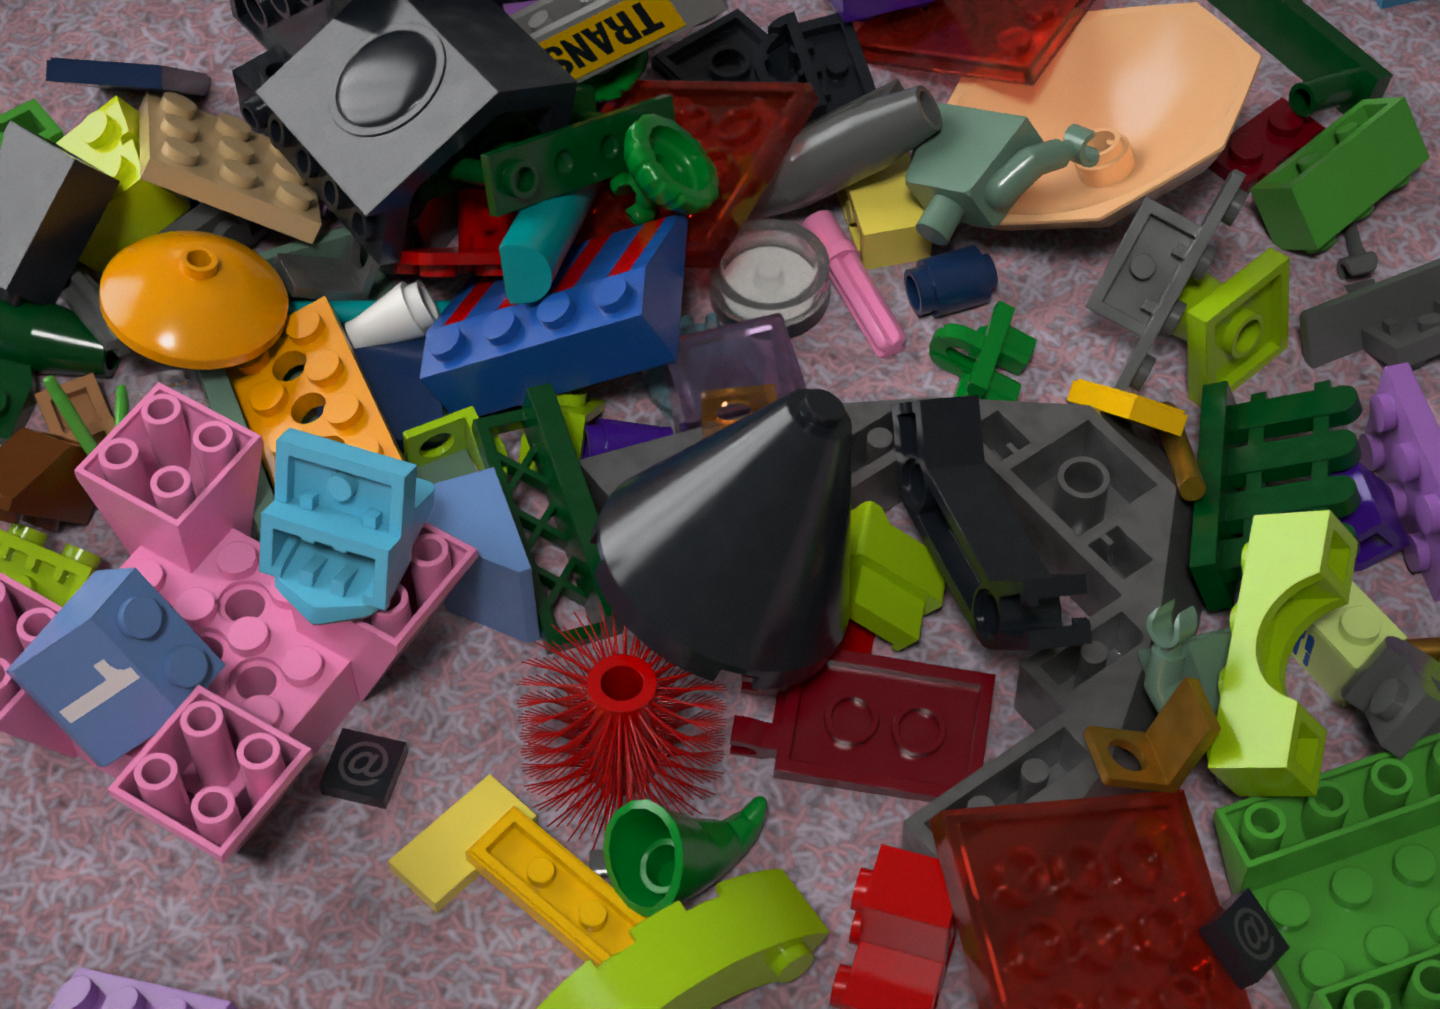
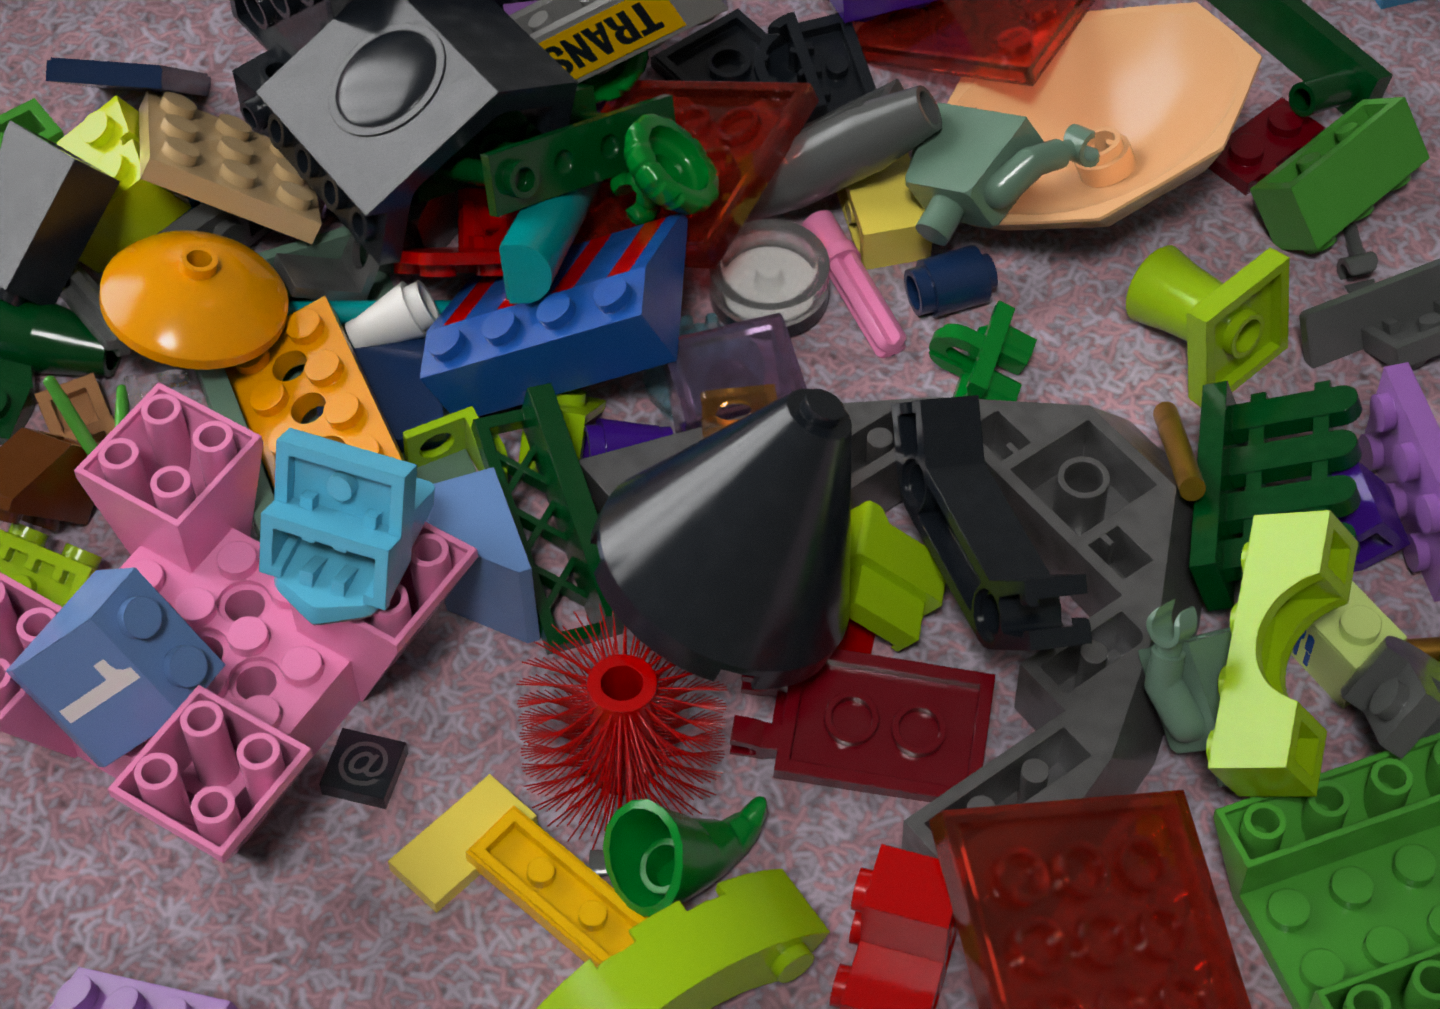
yellow tile [1066,378,1188,436] -> none
pearl gold bracket [1083,677,1221,793] -> none
dark grey bracket [1085,169,1249,392] -> none
black tile [1198,888,1290,990] -> none

